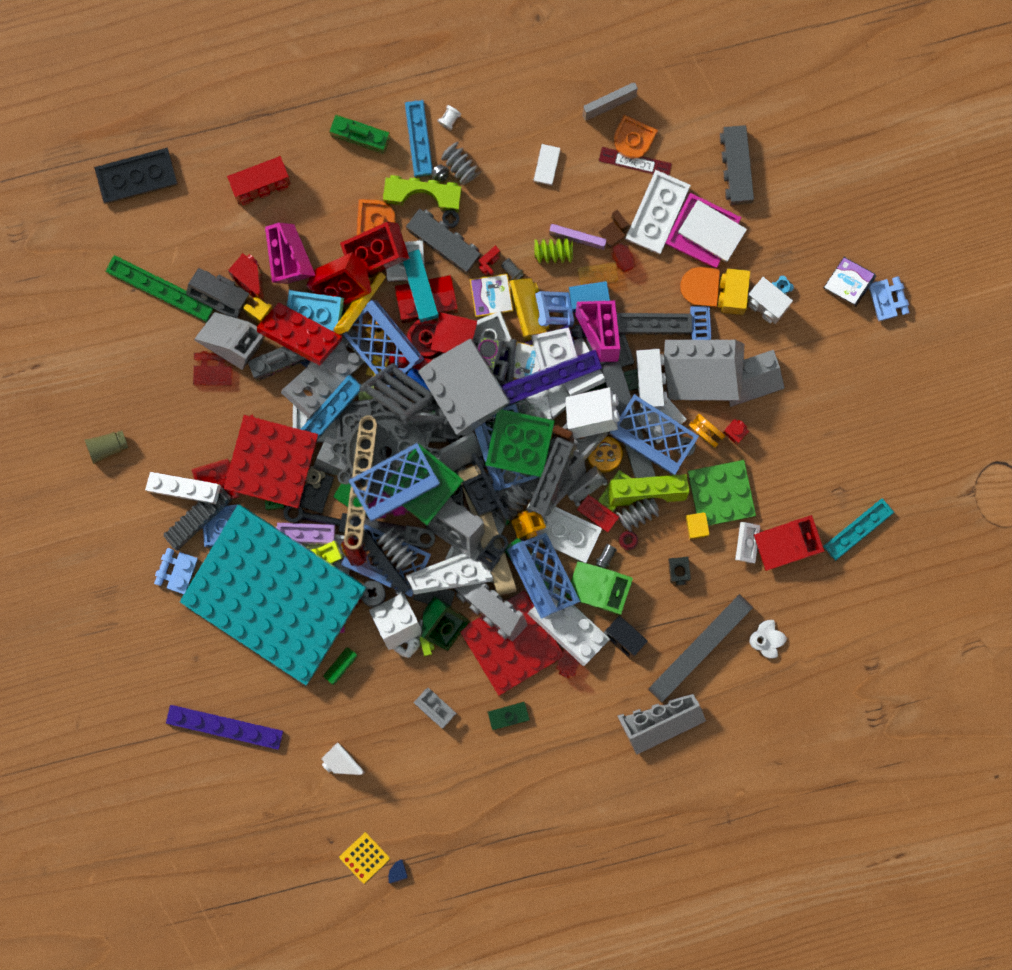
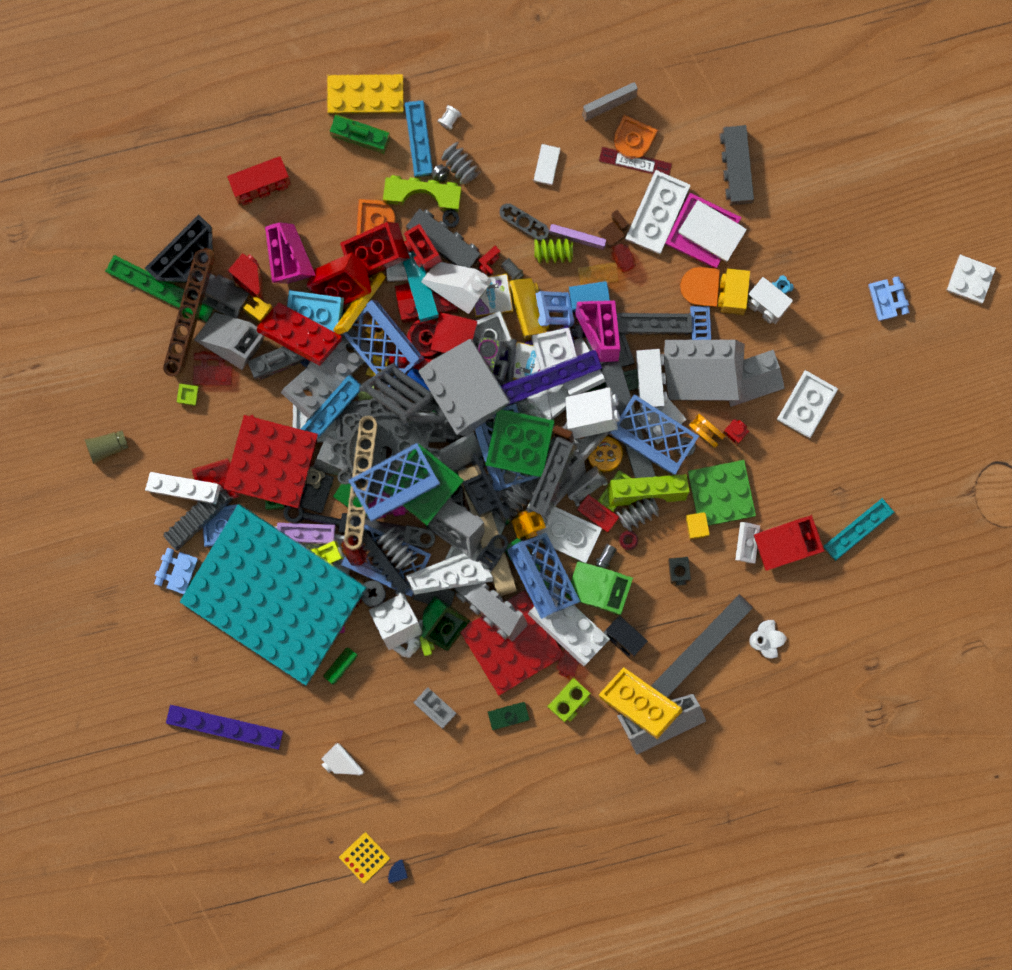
black plate [94,147,178,205] -> none
tile [823,257,876,307] -> none
none -> black wedge [145,214,213,283]
none -> reddish brown beam [163,248,215,377]
none -> lime plate [177,384,199,406]
none -> yellow plate [327,74,403,114]
none -> red brick [403,224,442,271]
none -> white slope [421,262,492,314]
none -> dark grey beam [499,203,549,242]
none -> lime brick [547,678,591,723]
none -> yellow plate [599,667,682,739]
none -> white tile [777,370,838,439]
none -> white plate [946,255,996,304]

